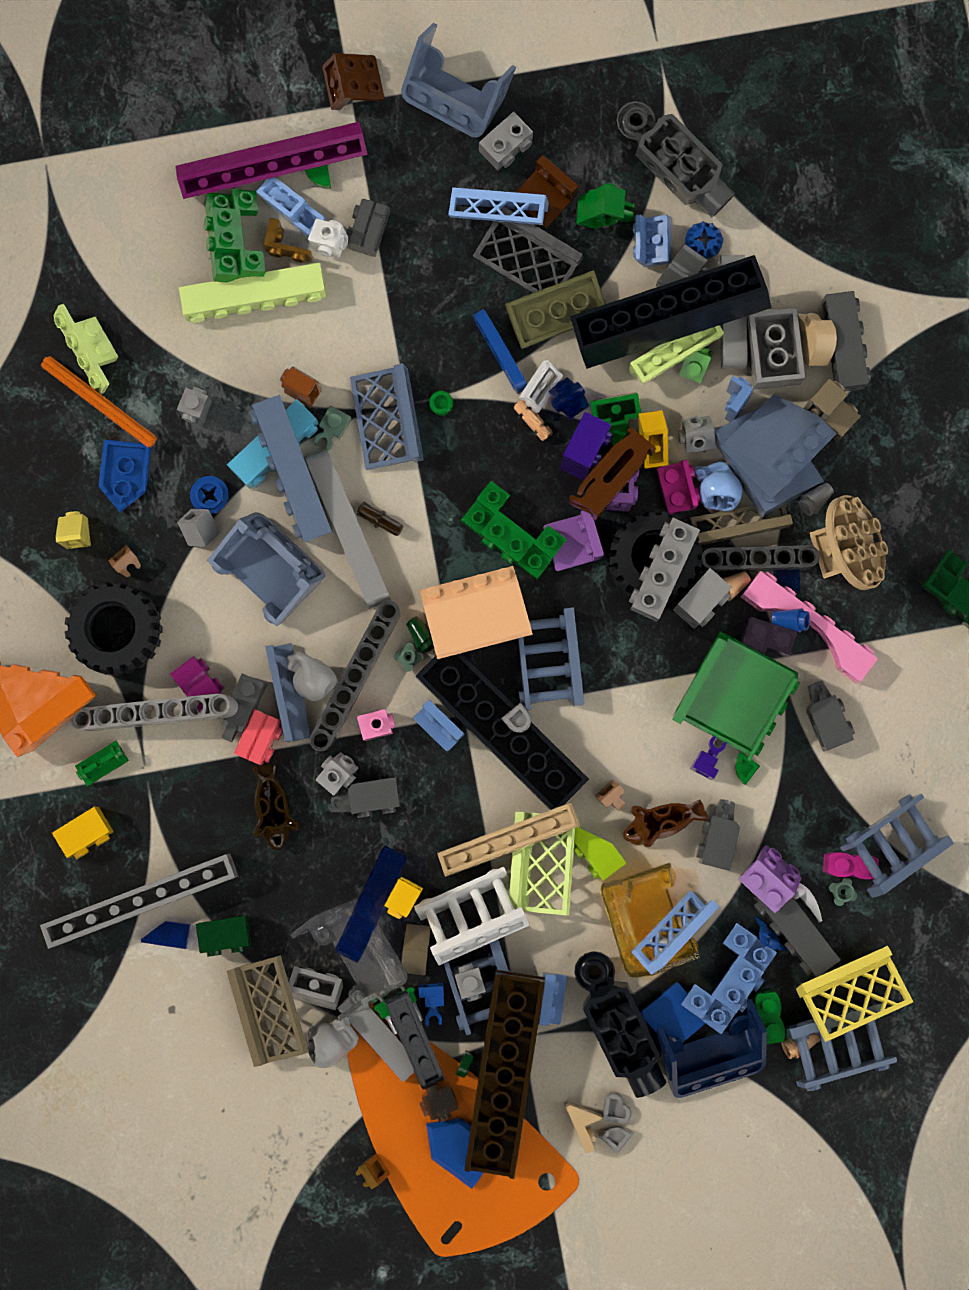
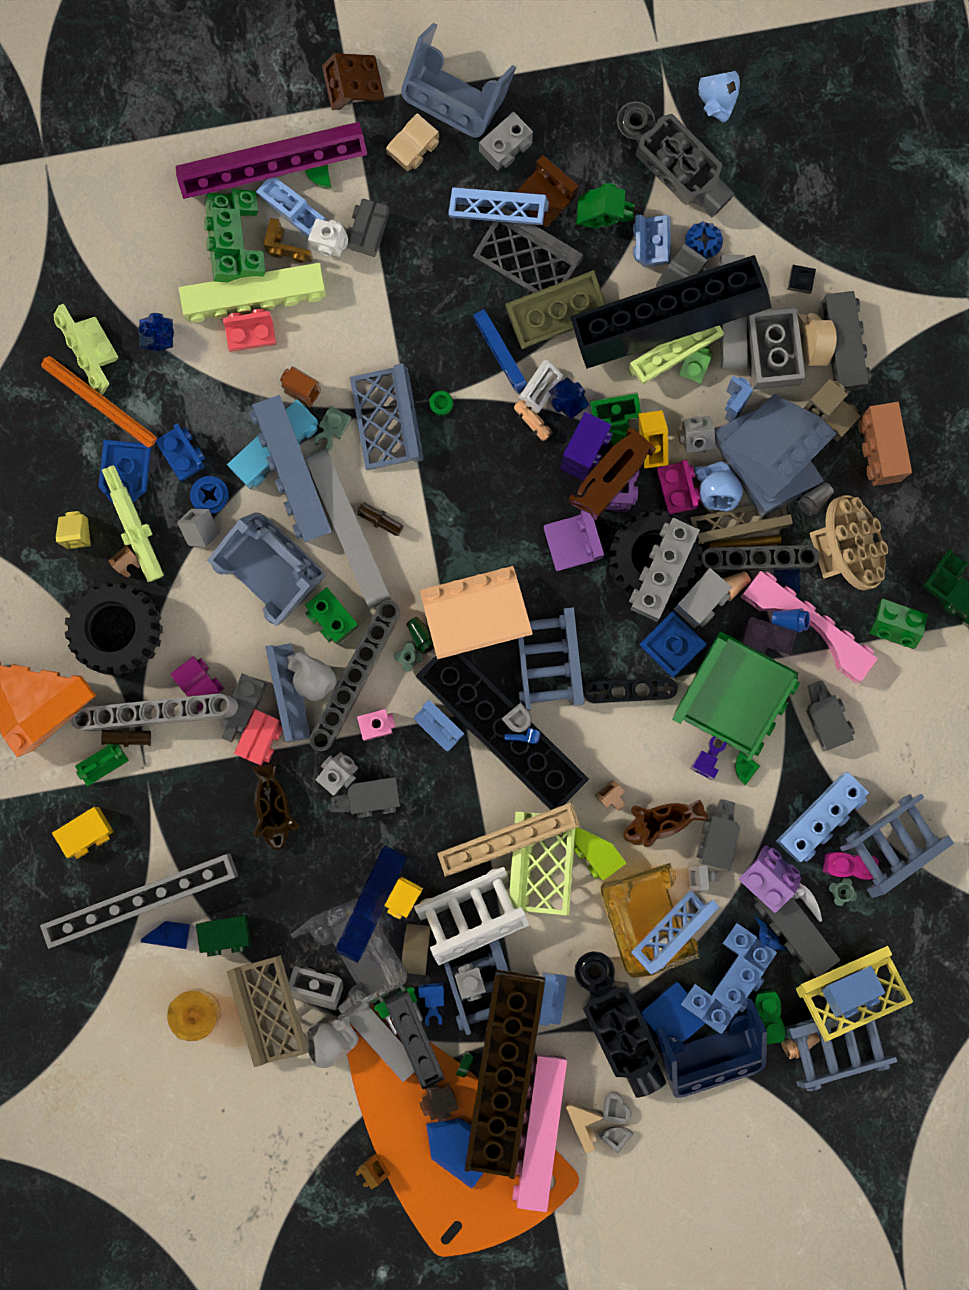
light grey brick [177,387,212,424] -> none
green bracket [461,481,567,580] -> none
none -> dark brown pin [101,728,151,747]
none -> yellowish green piece [102,465,164,582]
none -> clear blue brick [138,313,174,352]
none -> blue bracket [156,423,205,482]
none -> clear yellow brick [167,988,221,1041]
none -> coral bracket [223,309,276,352]
none -> green brick [305,587,359,644]
none -> tan brick [386,113,439,171]
none -> blue hand [505,728,541,744]
none -> bright pink brick [512,1053,567,1212]
none -> black beam [583,678,678,704]
none -> blue tile [639,611,707,679]
none -> light grey tile [688,865,718,891]
none -> light blue piece [698,71,740,122]
none -> pearl gold bar [708,534,781,548]
none -> light blue brick [776,772,869,862]
none -> black tile [787,265,816,294]
none -> medium blue brick [822,966,885,1019]
none -> nougat brick [858,402,912,486]
none -> green bracket [870,599,928,649]

